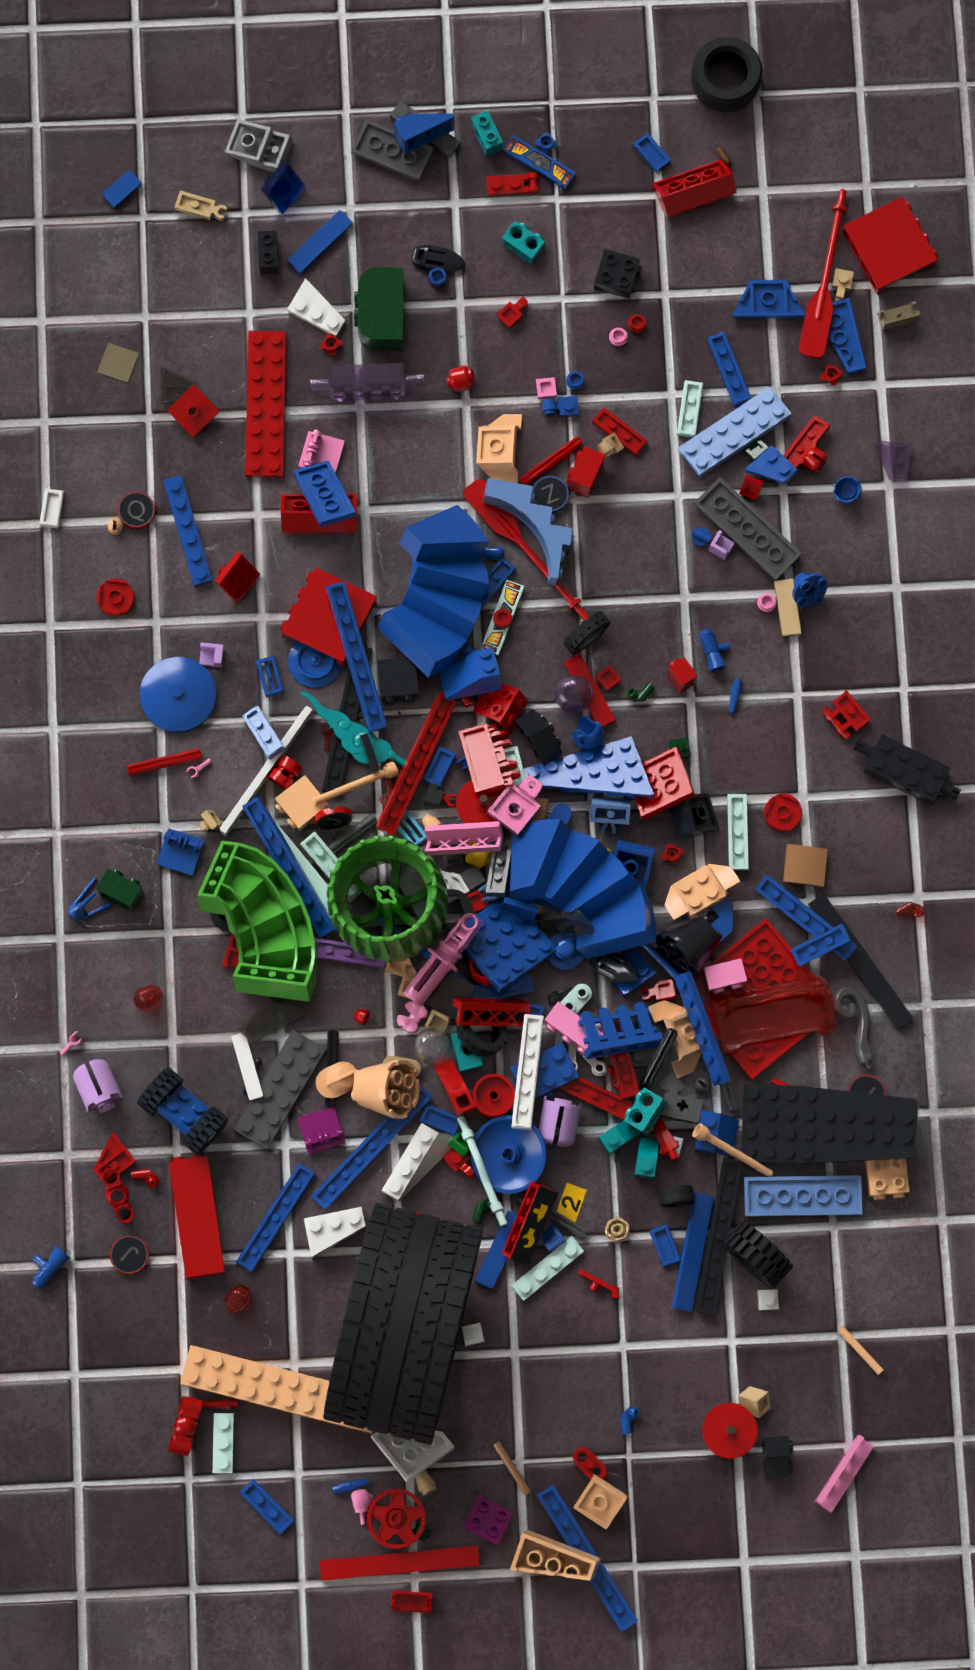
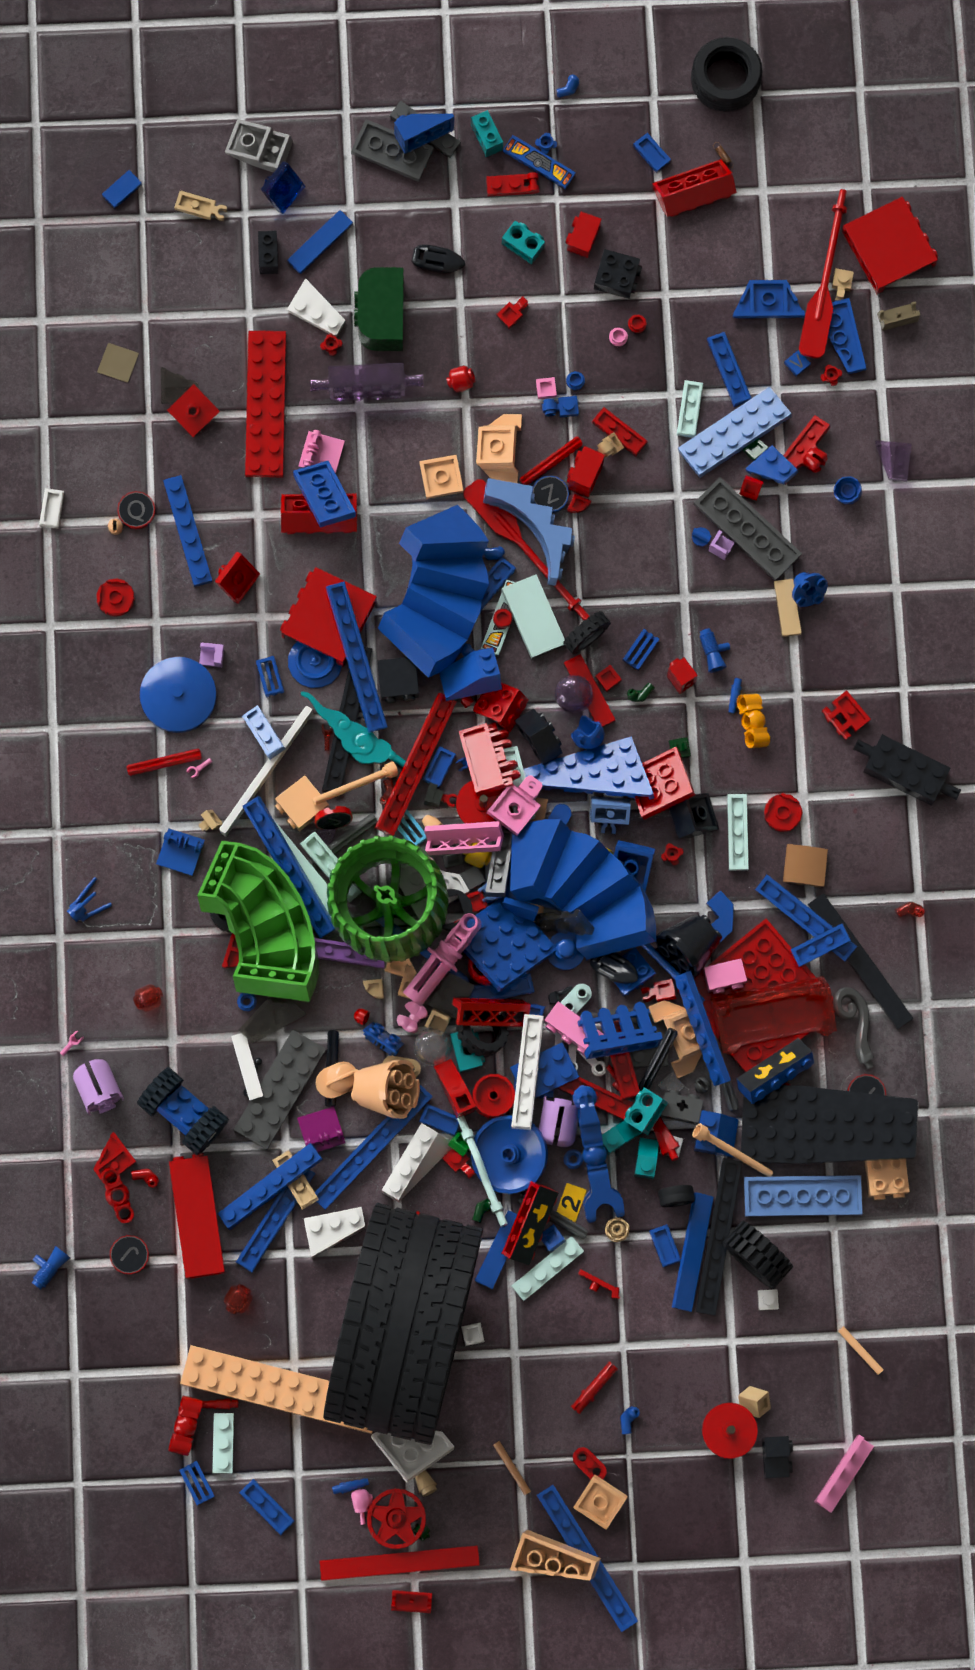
dark green brick [96,869,144,913] -> none
red wheel [268,755,303,790] -> none
black tile [359,733,379,774] -> none
blue tile [428,268,447,288] -> none
magenta hinge [463,1495,514,1545] -> none
light nougat piece [664,864,740,920] -> none
bright pink plate [757,593,776,612] -> none
none -> blue tile [179,1461,215,1506]
none -> blue plate [217,1143,323,1230]
none -> blue plate [237,993,257,1011]
none -> tan tile [272,1150,319,1210]
none -> tan tile [363,979,384,999]
none -> blue hinge [363,1022,404,1056]
none -> light nougat plate [419,455,463,499]
none -> light aqua tile [501,574,565,658]
none -> blue arm [556,75,579,98]
none -> blue plate [564,1149,583,1169]
none -> red brick [565,211,602,258]
none -> red tile [567,493,592,513]
none -> red pin [570,1362,618,1414]
none -> blue piece [573,1085,625,1223]
none -> blue tile [622,629,660,671]
none -> brick [736,1038,814,1104]
none -> light orange piece [737,694,770,748]
none -> blue tile [784,350,811,377]

